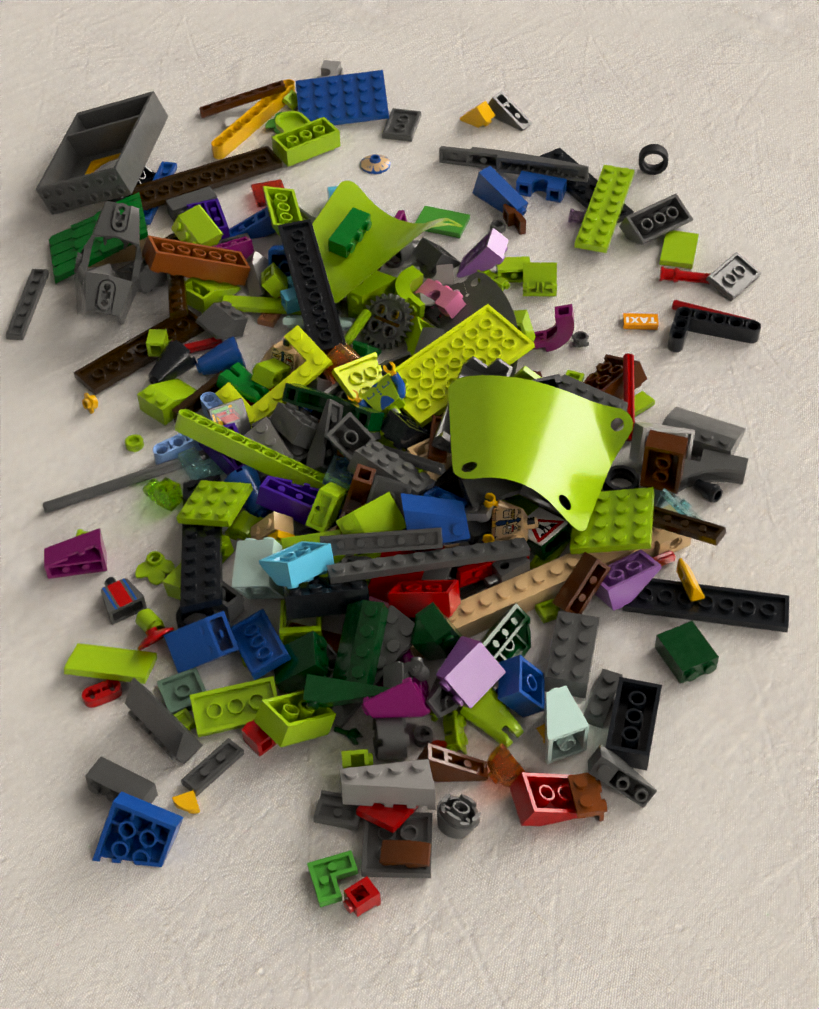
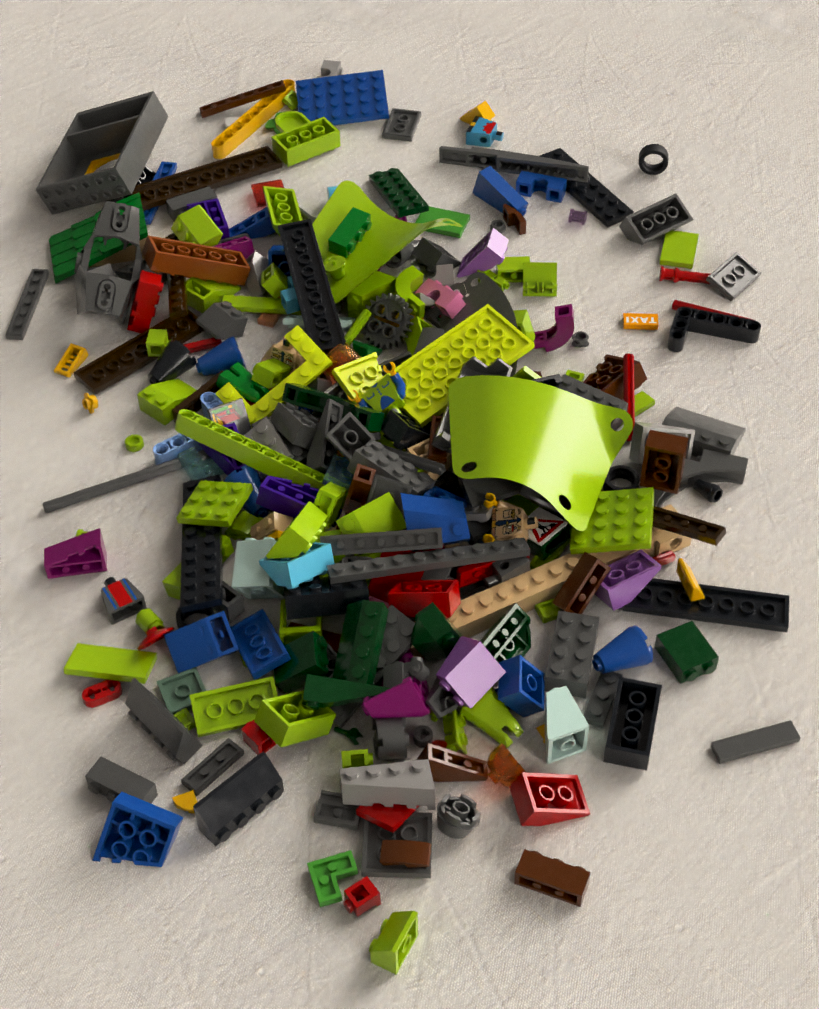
lime plate [135,551,175,585] -> none
clear neon green brick [143,477,183,512] -> none
dish [360,154,391,174] -> none
dark grey slope [488,91,532,131] -> none
dark orange bracket [567,772,607,821] -> none
lime plate [574,165,635,253] -> none
dark grey slope [588,744,657,808] -> none
clear light blue plate [660,488,703,520] -> none
none -> yellow slope [54,343,89,378]
none -> red wedge [127,270,164,333]
none -> black slope [193,751,284,846]
none -> lime slope [266,501,328,559]
none -> lime piece [323,255,346,280]
none -> dark green plate [369,168,429,218]
none -> lime slope [369,911,418,975]
none -> dark azure torso [466,116,504,147]
none -> reddish brown brick [514,849,591,907]
none -> blue cone [592,625,653,674]
none -> dark grey tile [710,720,801,764]

